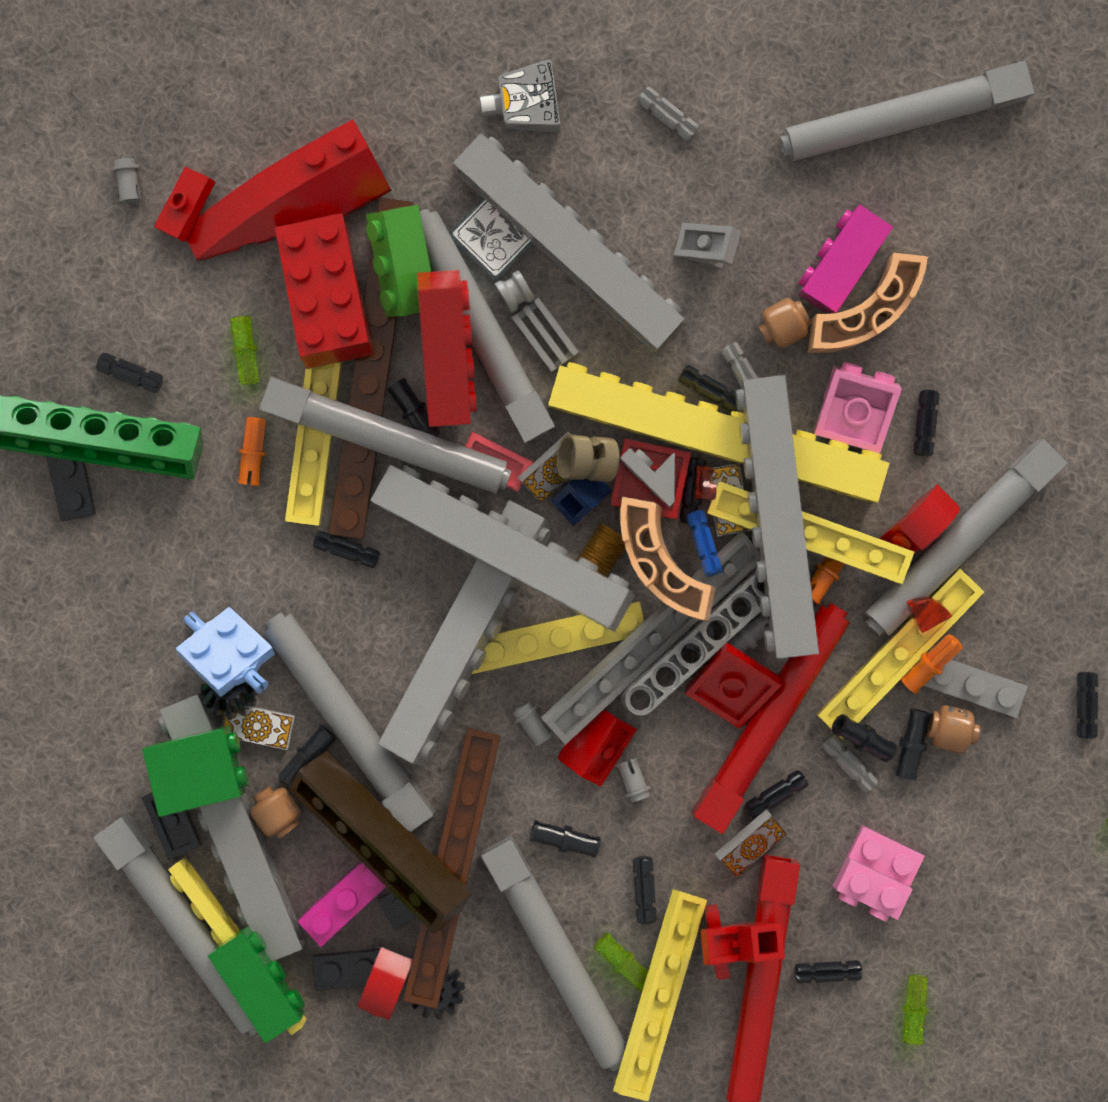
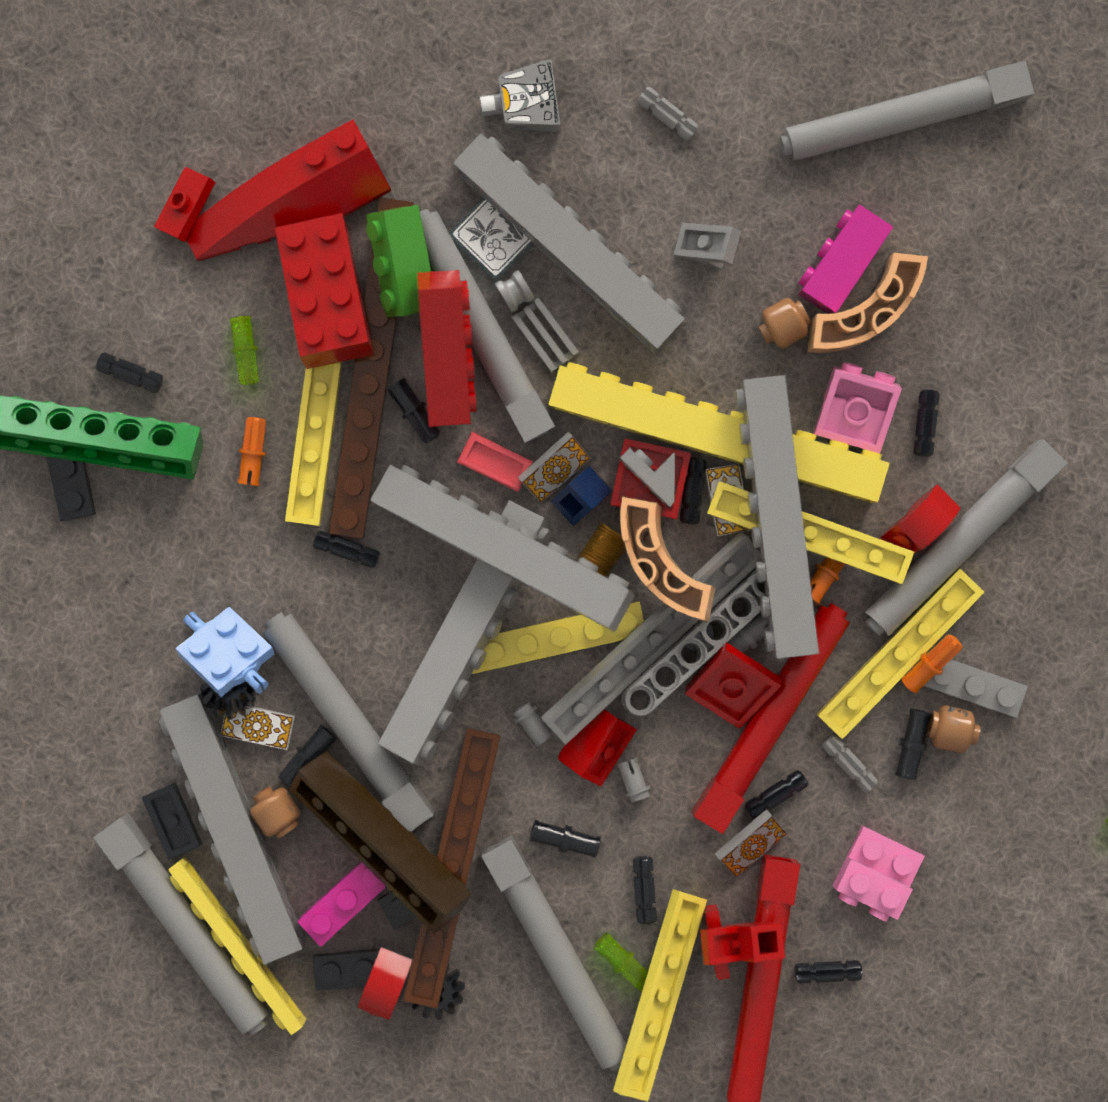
light grey pin [112,158,142,203] -> none
green brick [142,725,249,817] -> none
green brick [208,926,305,1044] -> none
light grey brick [259,377,511,494] -> none
dark tan wheel [557,434,620,482] -> none
black axle [679,365,737,412] -> none
blue axle [687,510,722,577] -> none
clear red tile [695,465,716,500] -> none
light grey axle [721,342,758,385] -> none
black pin [832,714,897,762] -> none
clear neon green axle [902,974,929,1045] -> none
clear red tile [906,597,952,633] -> none
black axle [1077,672,1098,739] -> none

